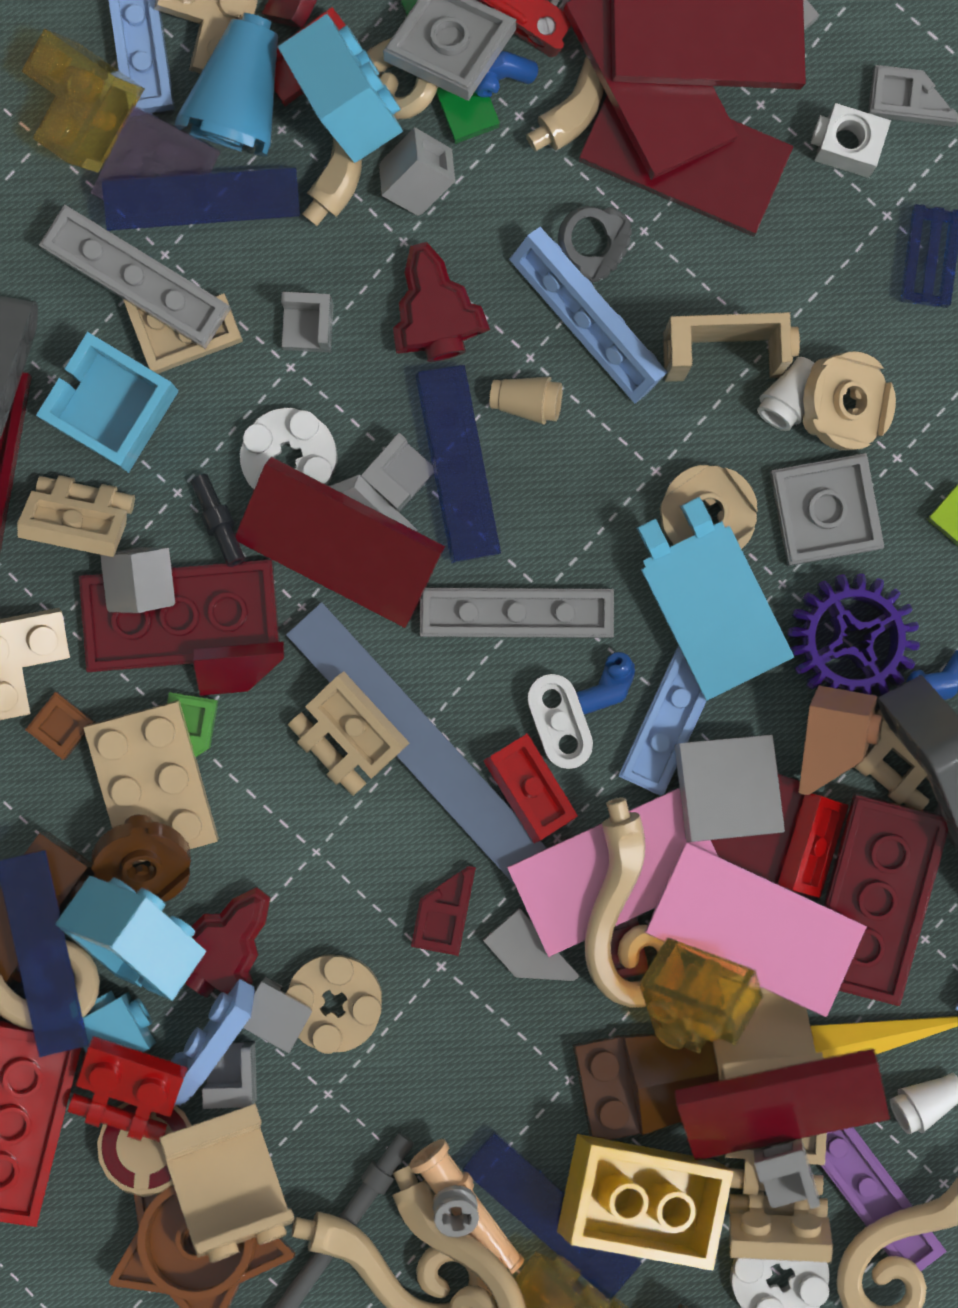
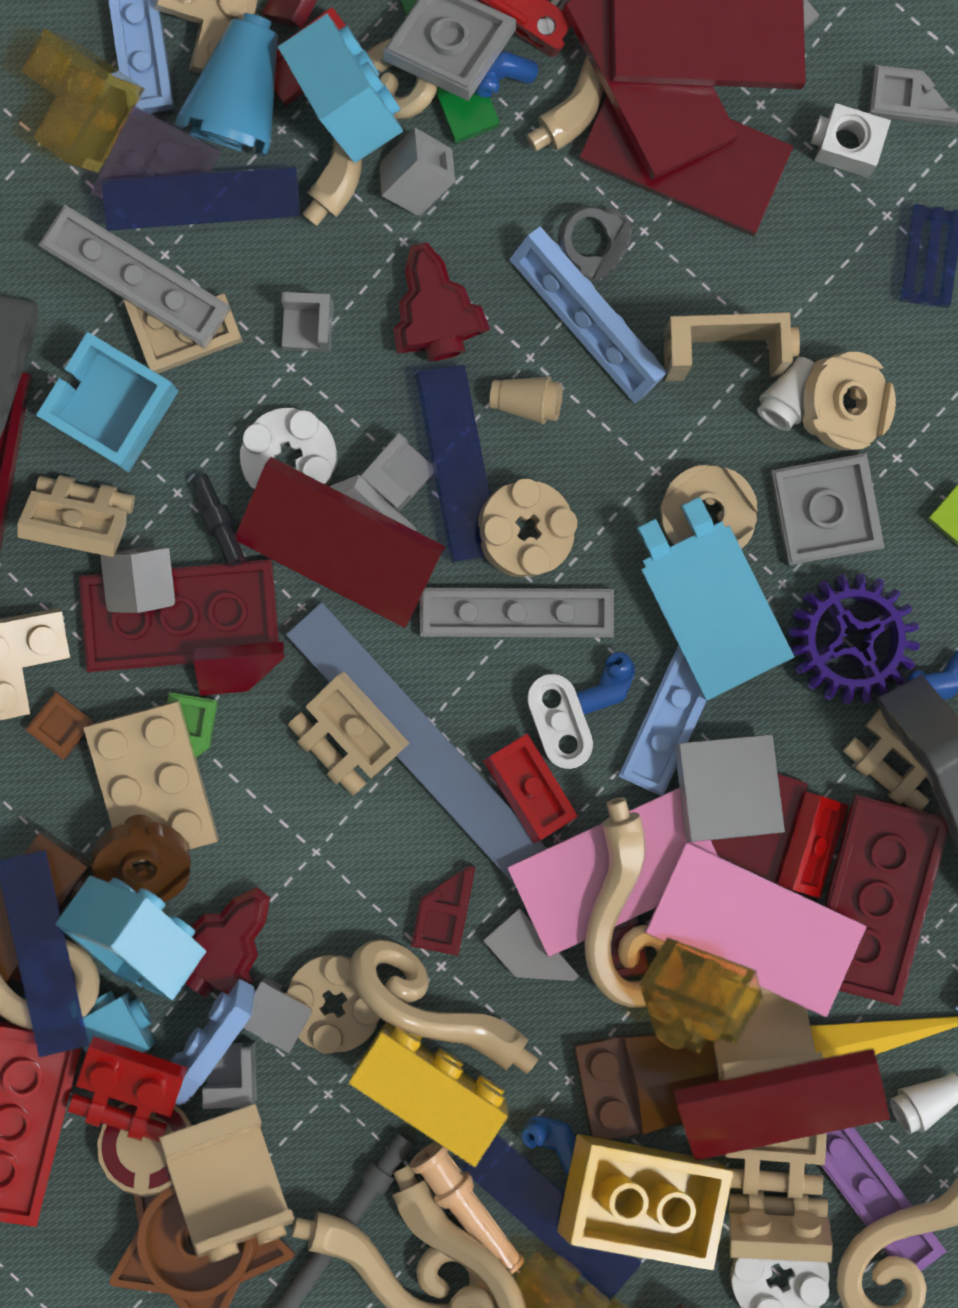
light grey bush [433,1185,479,1237] -> none
light grey panel [754,1138,820,1209] -> none
nougat slope [799,686,883,795] -> none
none -> tan plant [349,939,538,1074]
none -> yellow brick [349,1022,508,1167]
none -> tan plate [478,479,578,577]
none -> blue arm [520,1115,576,1174]

